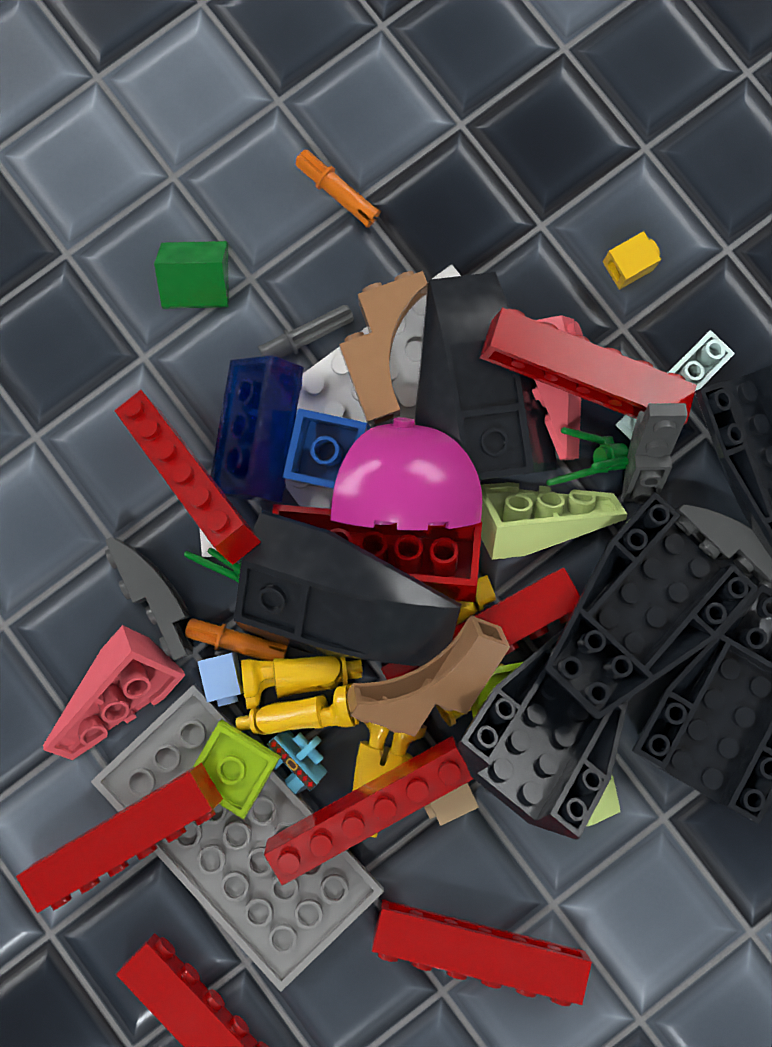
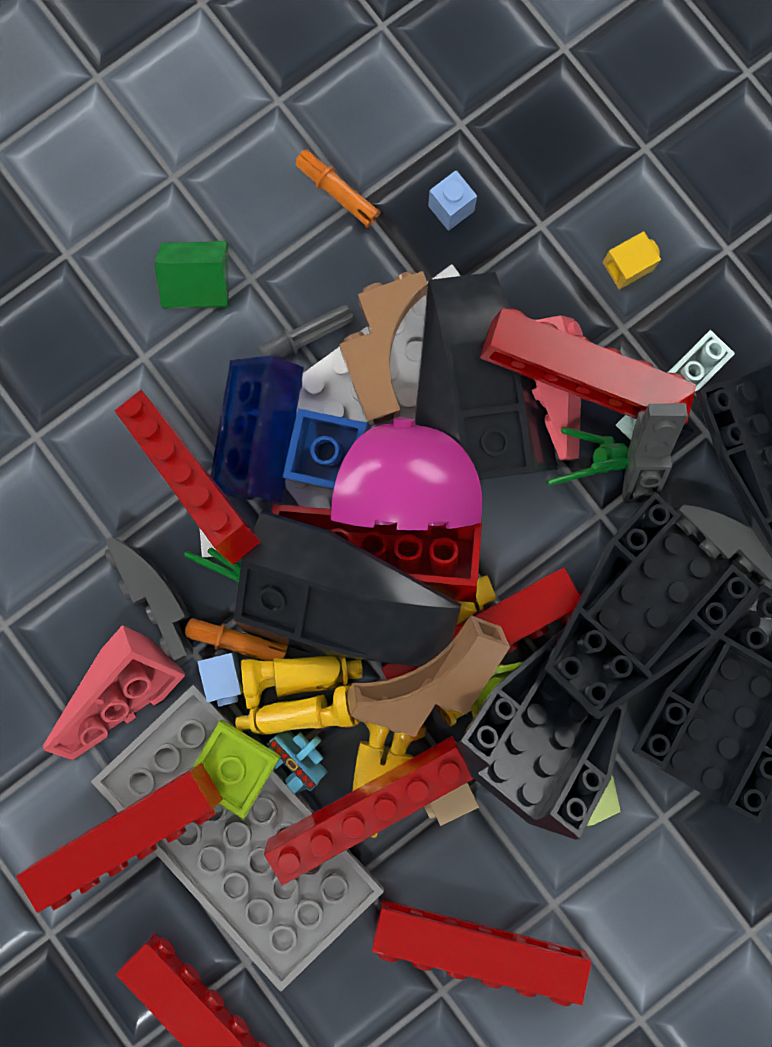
yellowish green wedge [481,482,628,560] -> none
none -> light blue brick [428,171,477,231]

